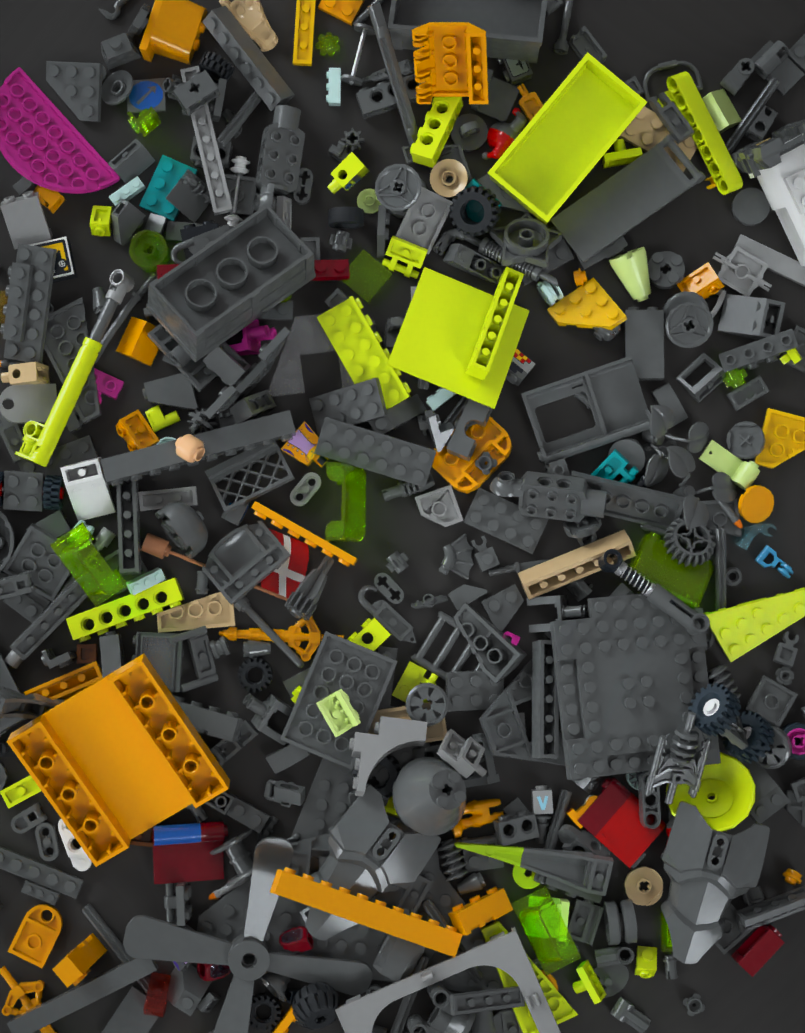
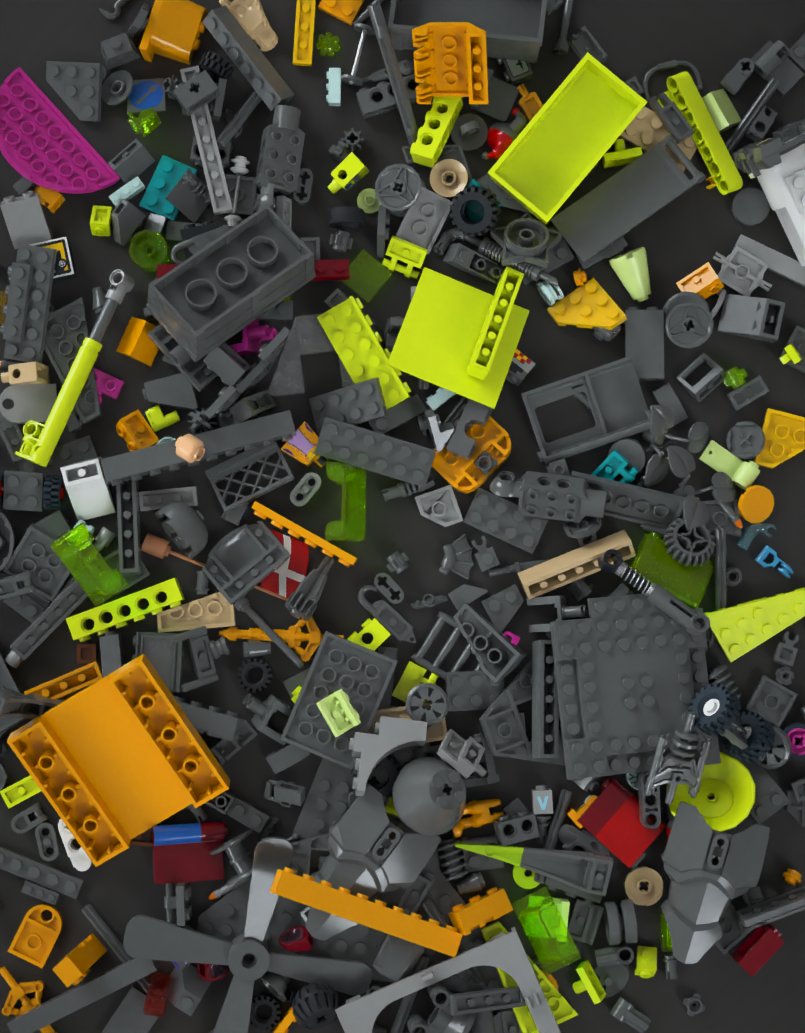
dark grey bracket [41,648,77,669] -> none
dark grey sword [95,273,157,363] -> none
light aqua piece [126,567,166,595] -> none
dark grey tile [197,992,221,1013] -> none
dark grey plate [648,251,685,289] -> none
dark grey bracket [719,329,799,373] -> none

